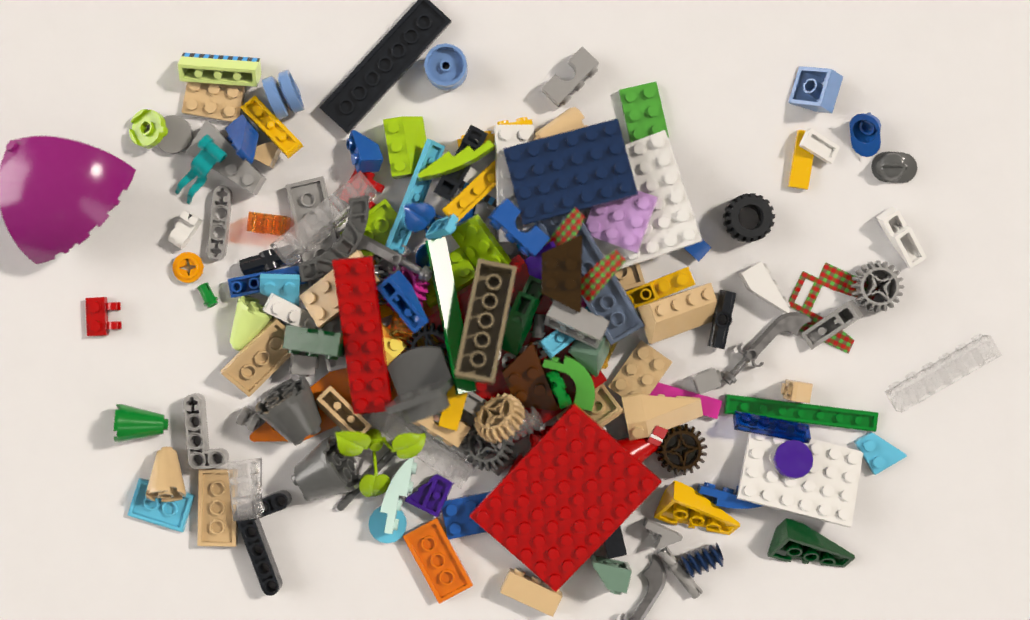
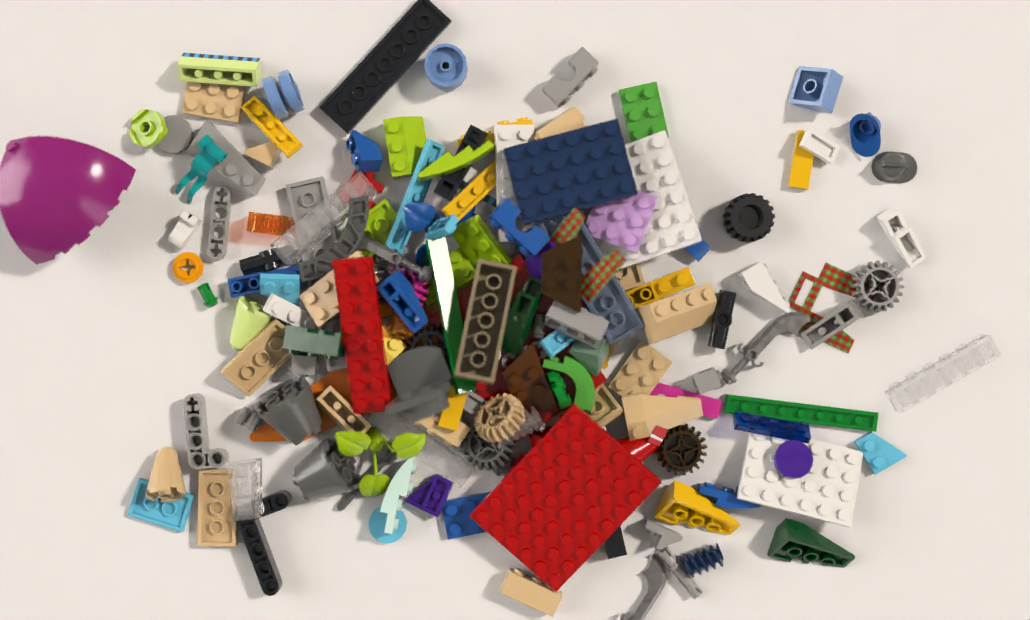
red plate [85,297,122,336] -> none
green cone [114,404,168,442] -> none
blue slope [225,114,259,164] -> none
orange plate [403,517,473,604] -> none
sand green slope [590,555,632,595] -> none
tan slope [781,379,813,403] -> none

